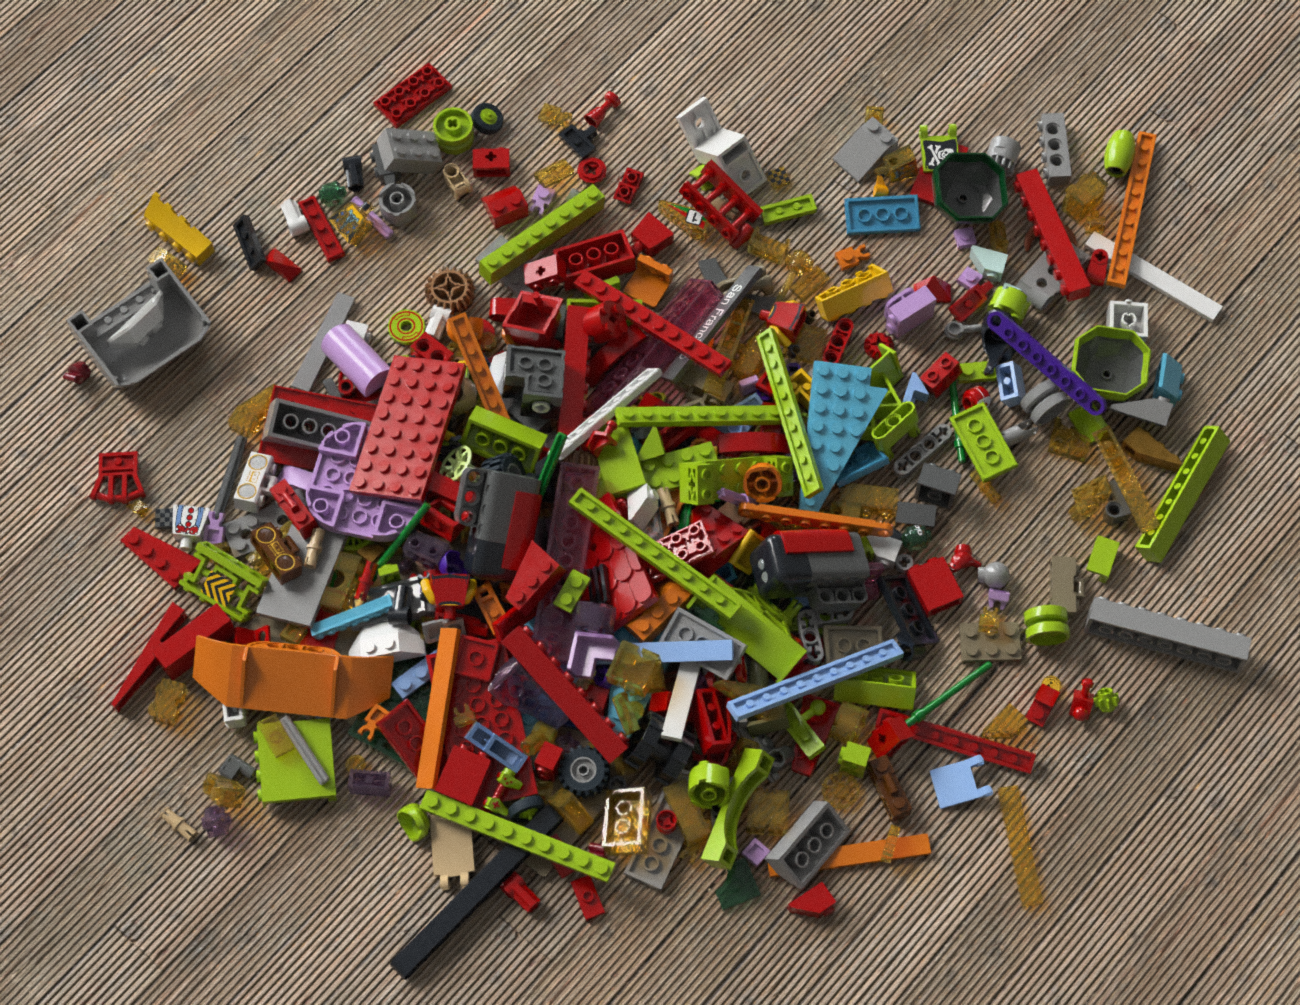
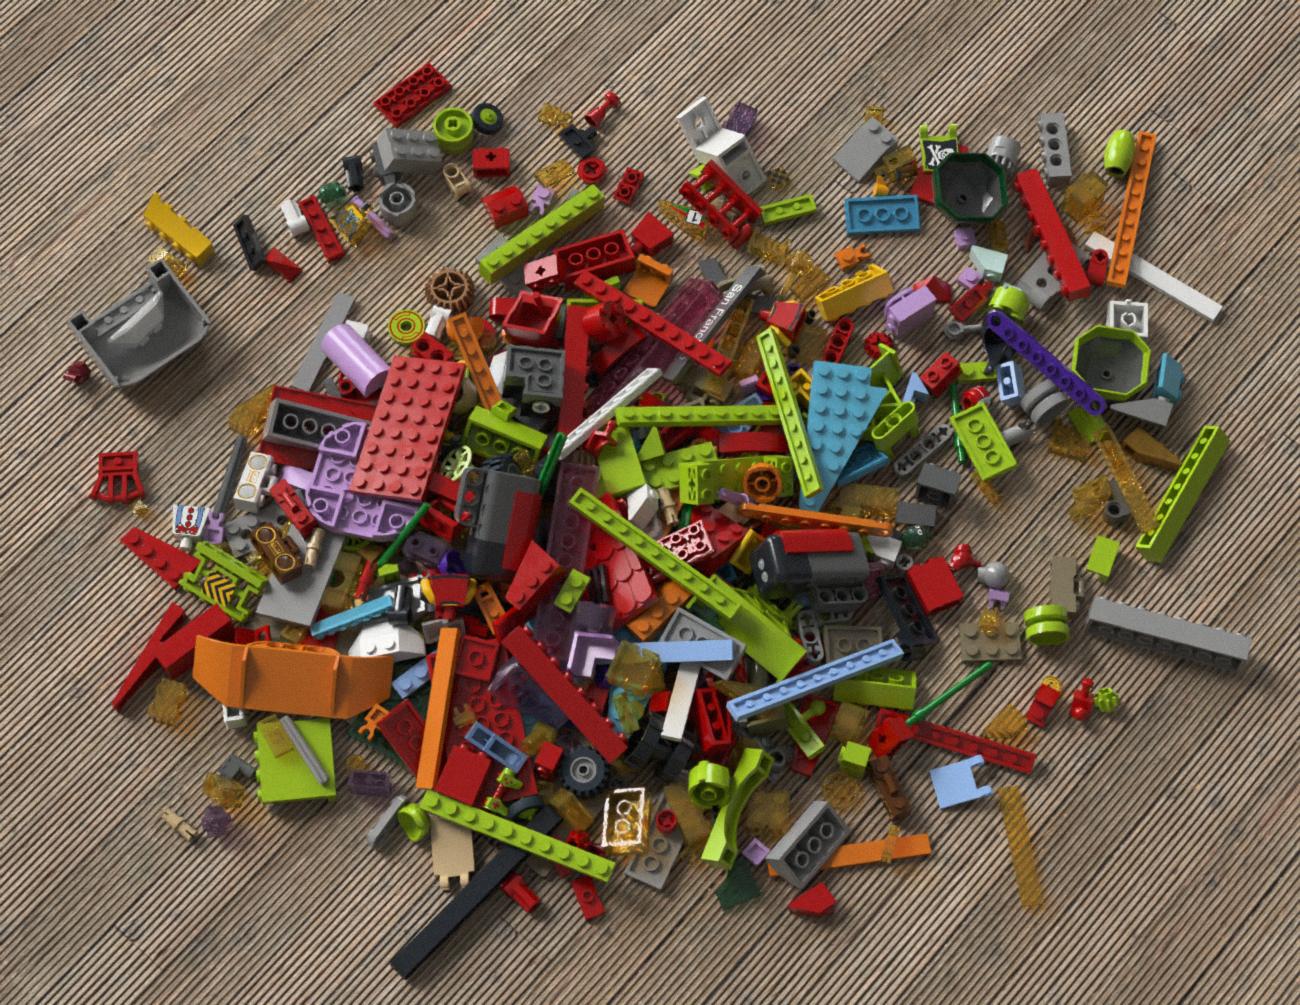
tile [155,508,173,530] -> none
none -> light grey plate [366,794,410,849]
none -> lime tile [490,400,517,421]
none -> clear yellow bush [513,449,536,475]
none -> red gear [565,828,592,852]
none -> black bush [585,371,600,388]
none -> clear purple brick [721,101,758,137]

